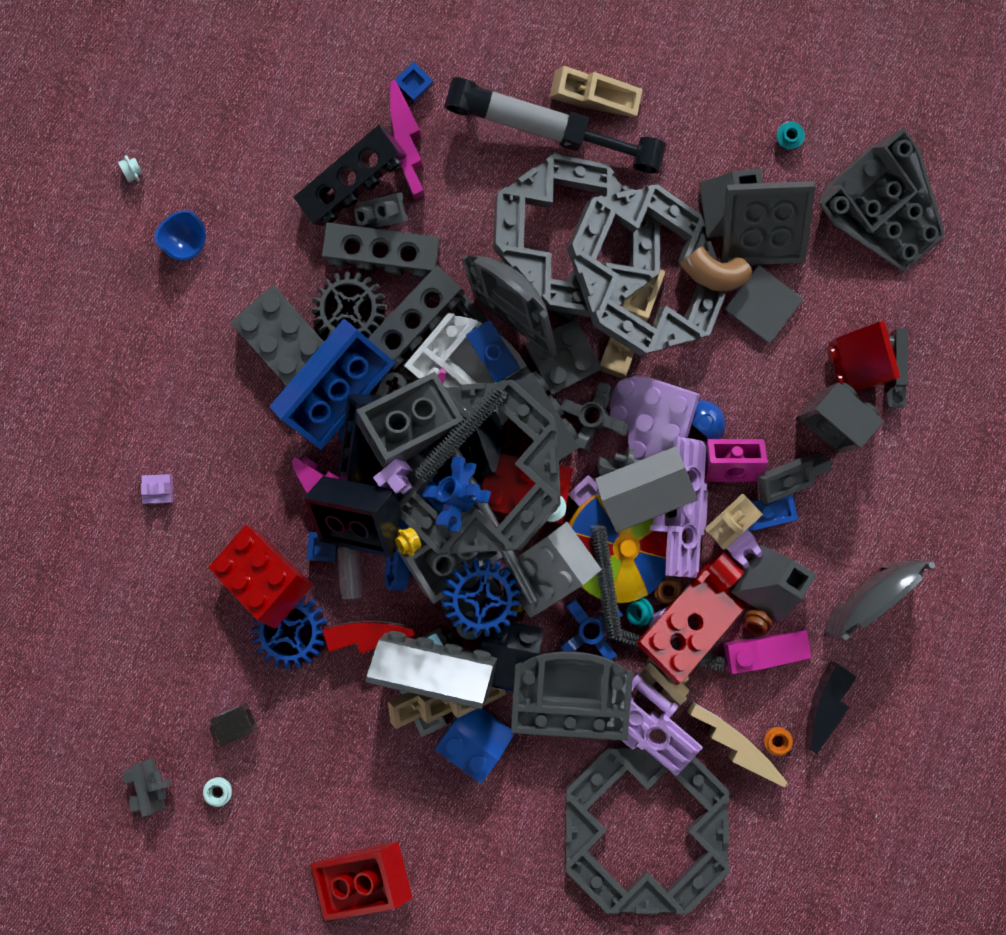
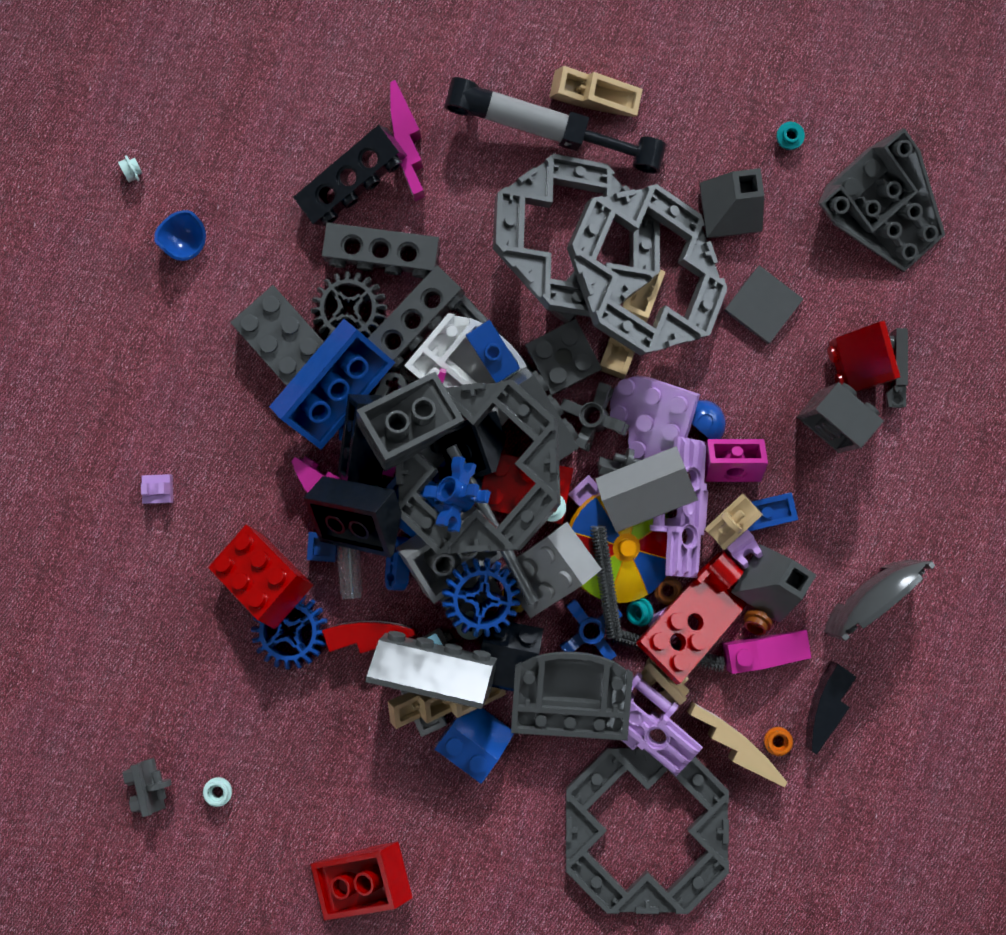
clear smoke brick [209,703,258,746] -> none
dark grey hips [354,193,408,229] -> none
lavender tile [373,459,413,495] -> none
blue plate [395,61,434,103] -> none
yellow plate [395,528,421,556] -> none
dark grey axle [414,386,507,482] -> none
dark grey slope [462,255,558,358] -> none
medium nougat cylinder [679,245,752,292] -> none
dark grey plate [720,181,815,265] -> none
dark grey hinge [757,454,832,504] -> none

